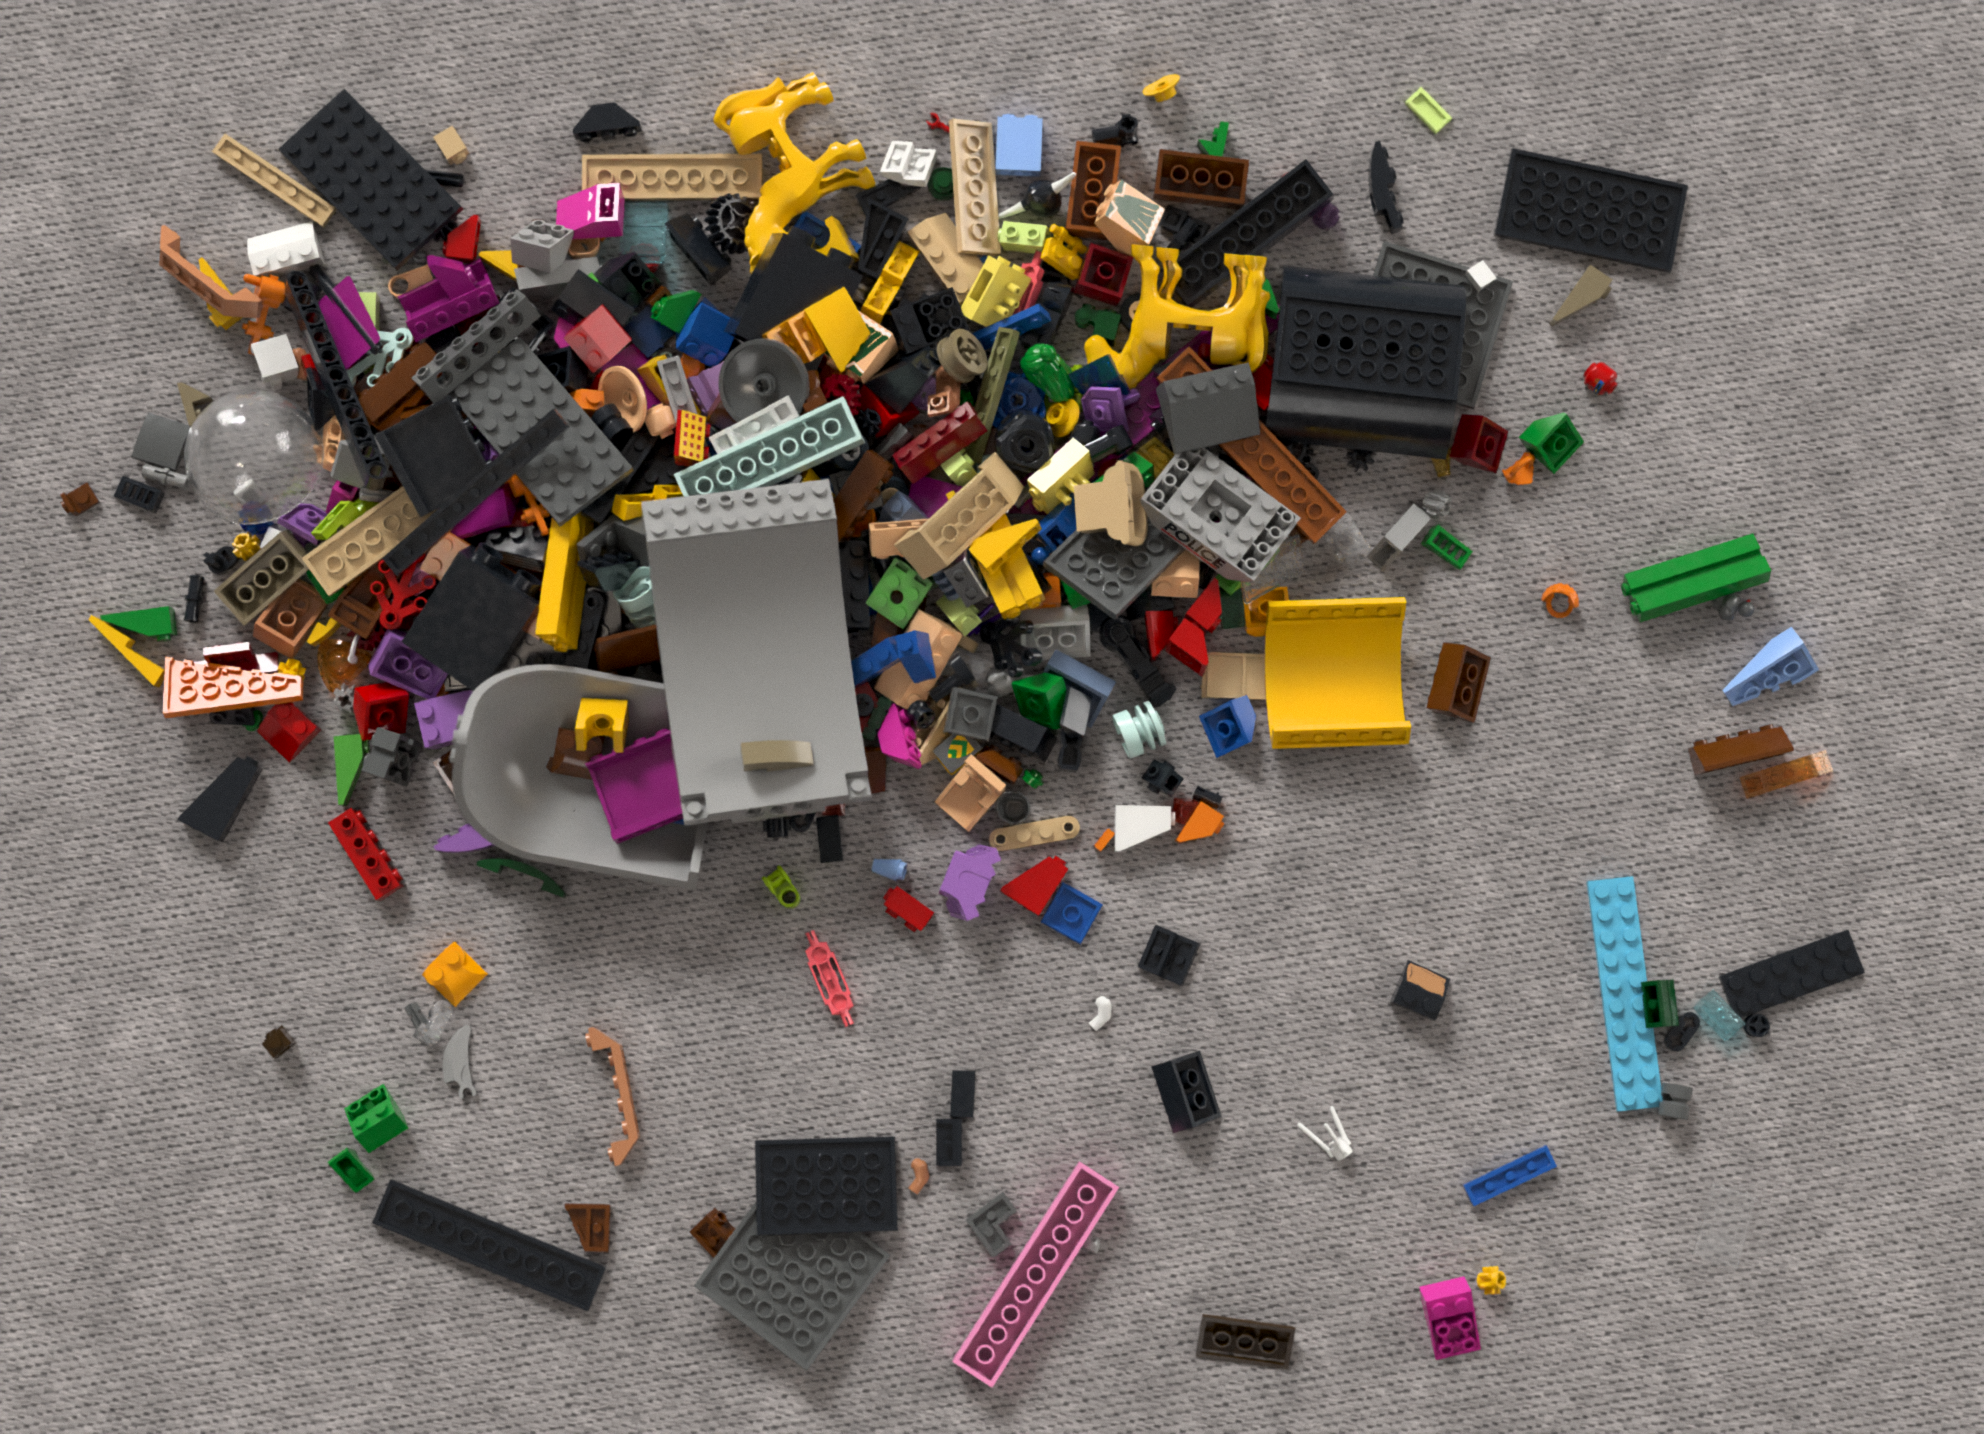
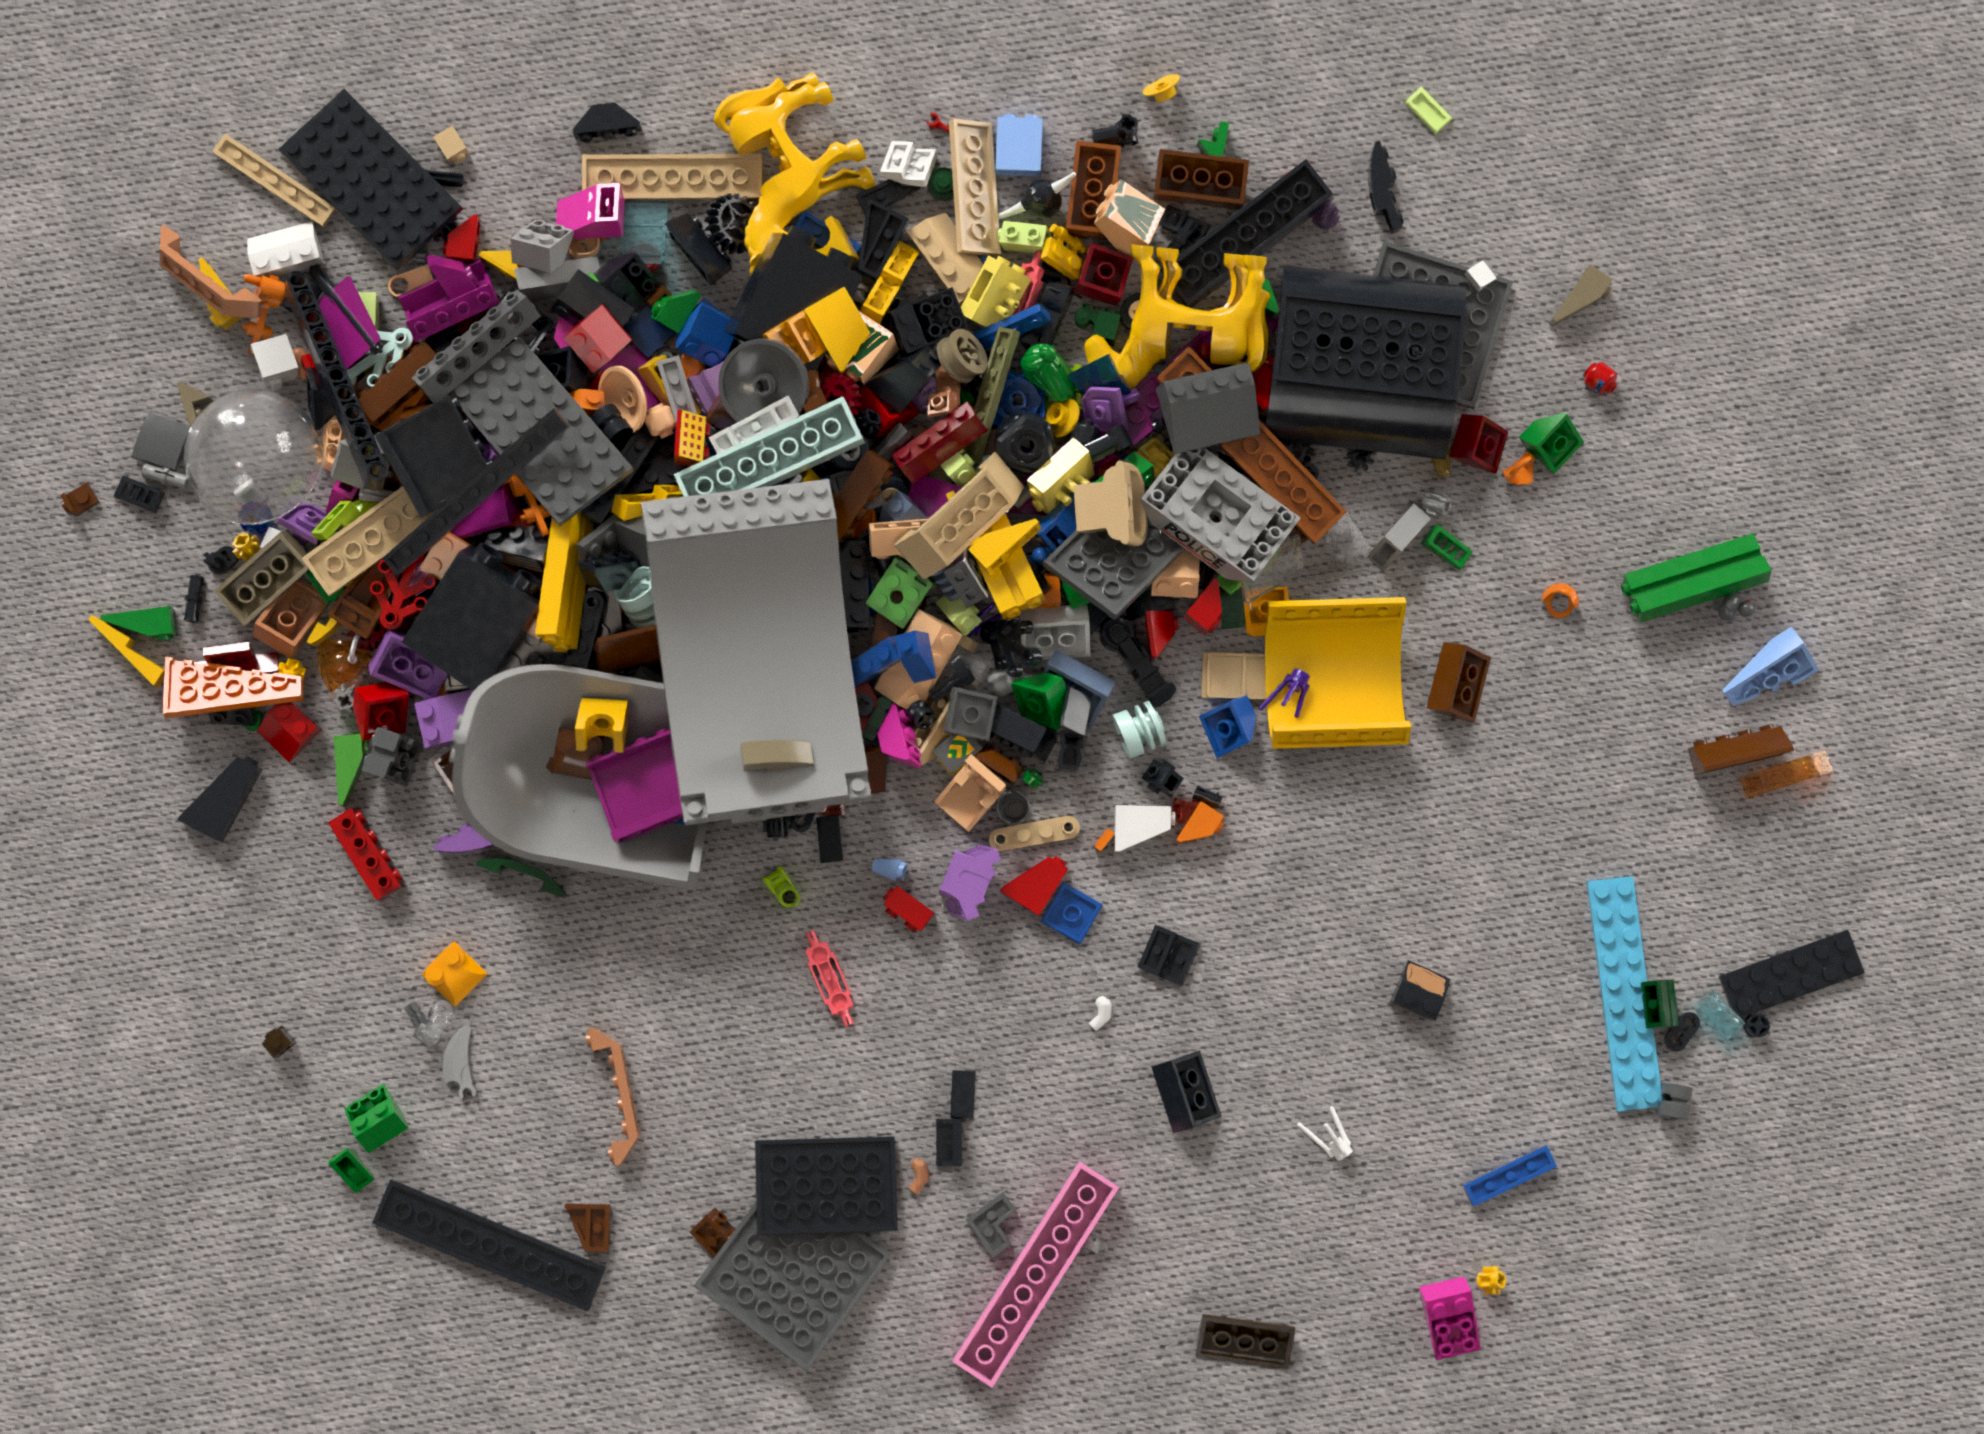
red slope [1165,618,1209,677] -> none
black plate [1494,148,1688,273] -> none
none -> dark purple plant [1259,668,1310,718]

